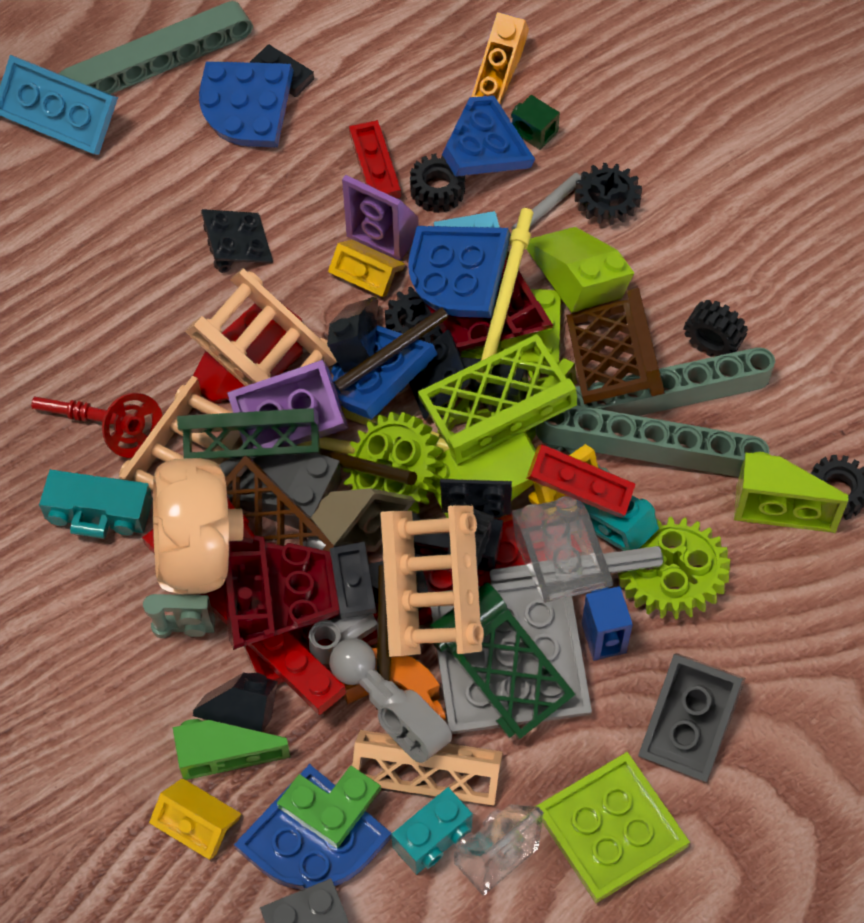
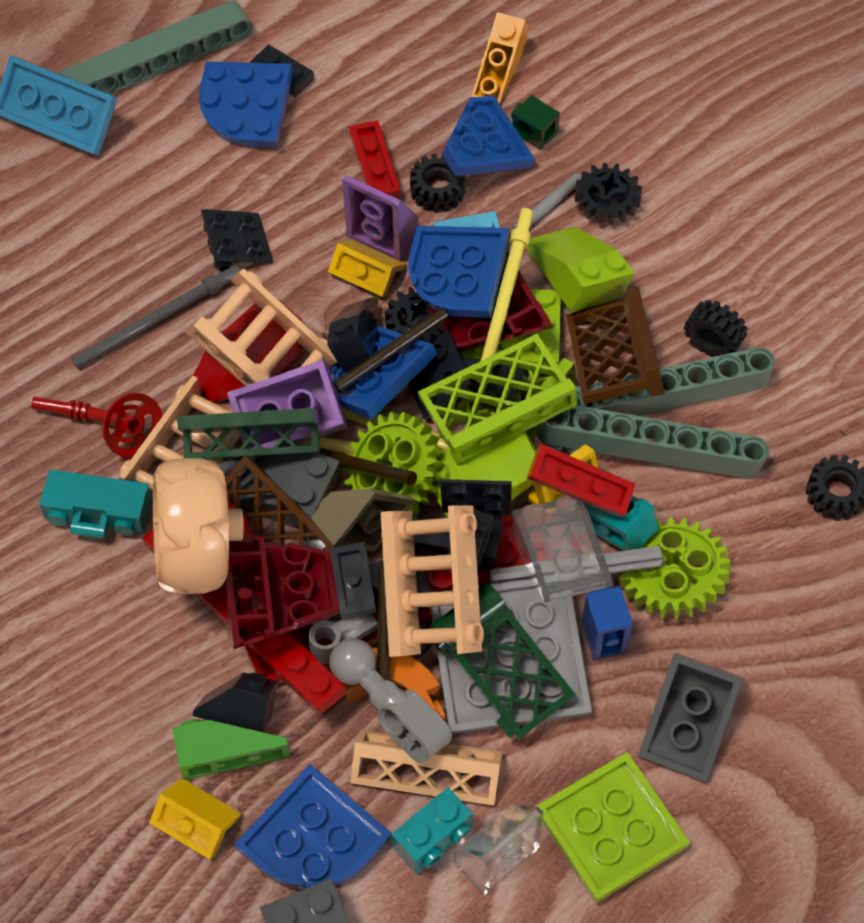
sand green plate [143,594,215,638] -> none
bright green plate [277,765,381,849] -> none
lime slope [734,452,848,533] -> none
none -> dark grey bar [71,264,240,369]

